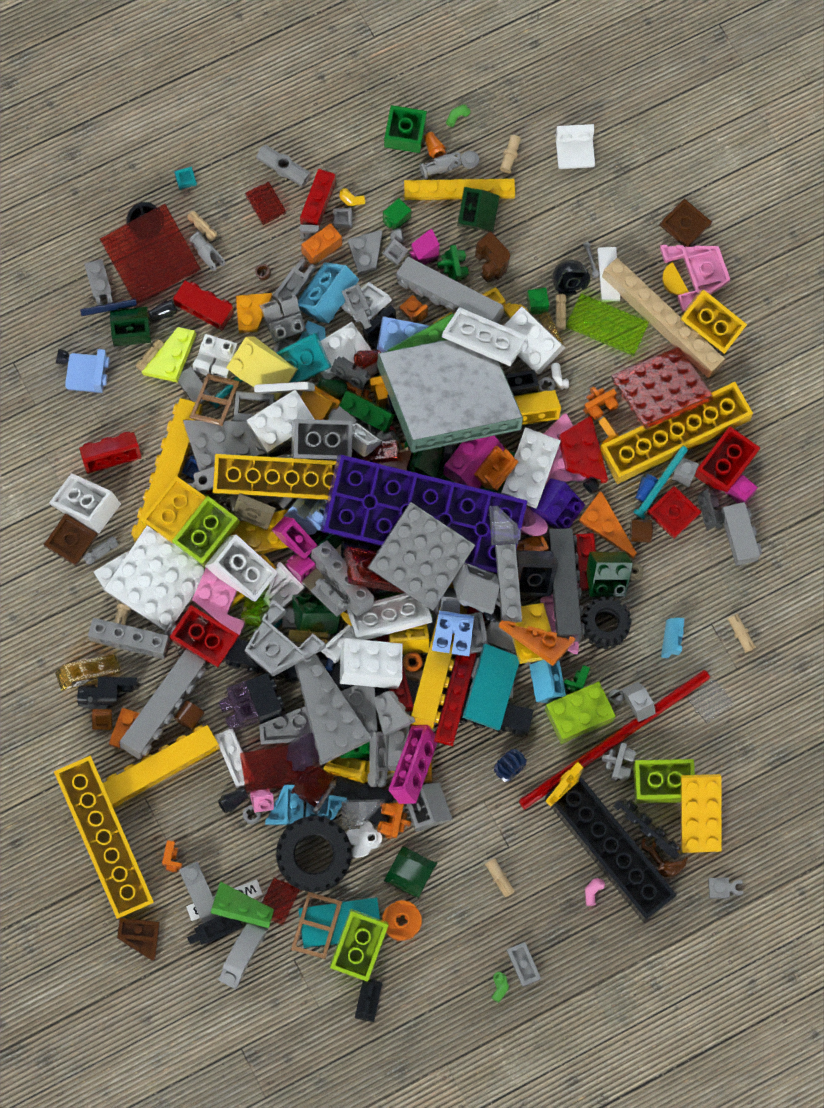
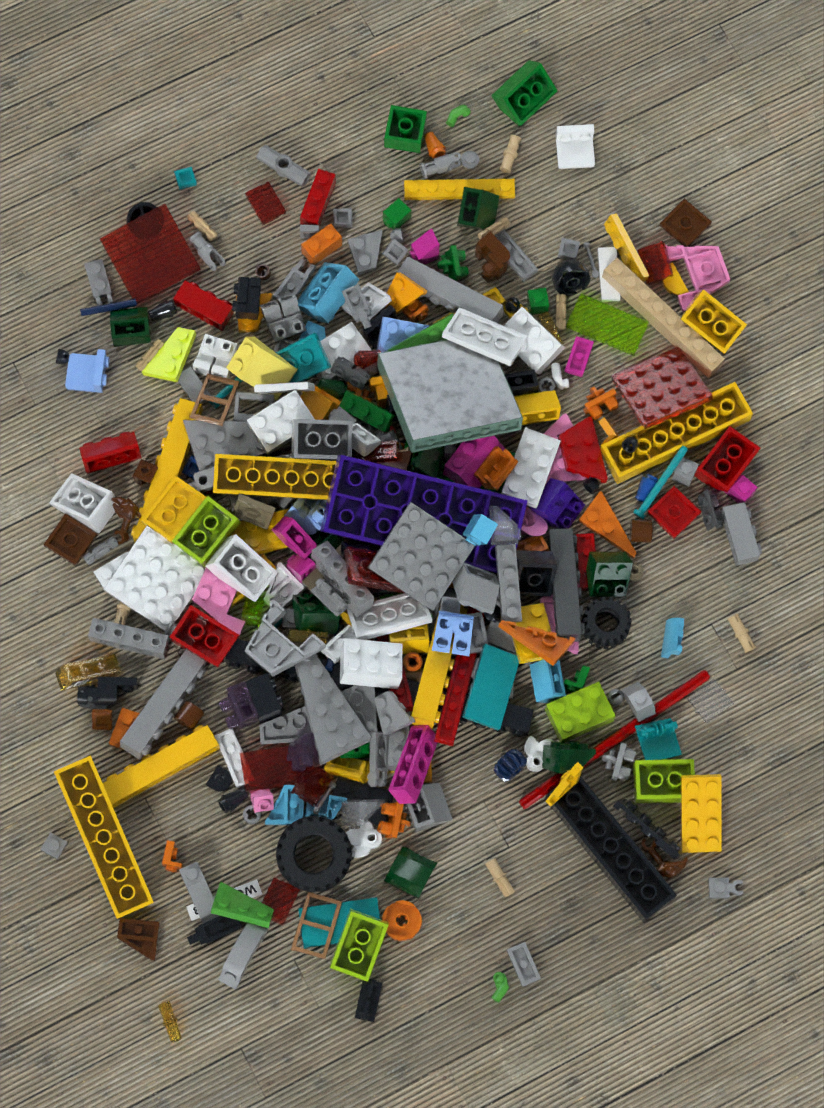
yellow arm [339,188,365,206] -> none
bright pink arm [585,878,605,906] -> none
none -> light grey plate [40,832,68,860]
none -> reddish brown piece [111,496,141,544]
none -> reddish brown bracket [133,459,158,486]
none -> clear yellow axle [158,1001,182,1043]
none -> black piece [206,765,232,792]
none -> black brick [232,277,261,320]
none -> light orange wing [385,272,427,314]
none -> medium azure brick [462,514,498,546]
none -> tan axle [477,217,510,240]
none -> green slope [491,60,558,126]
none -> light grey tile [495,229,538,282]
none -> black hinge [505,297,520,313]
none -> white plate [524,736,553,772]
none -> dark green slope [542,741,596,773]
none -> light grey plate [558,238,580,260]
none -> dark pink plate [565,336,594,377]
none -> yellow plate [604,213,649,282]
none -> black hinge [622,436,639,453]
none -> teal hinge [635,718,682,760]
none -> clear red plate [638,241,673,285]

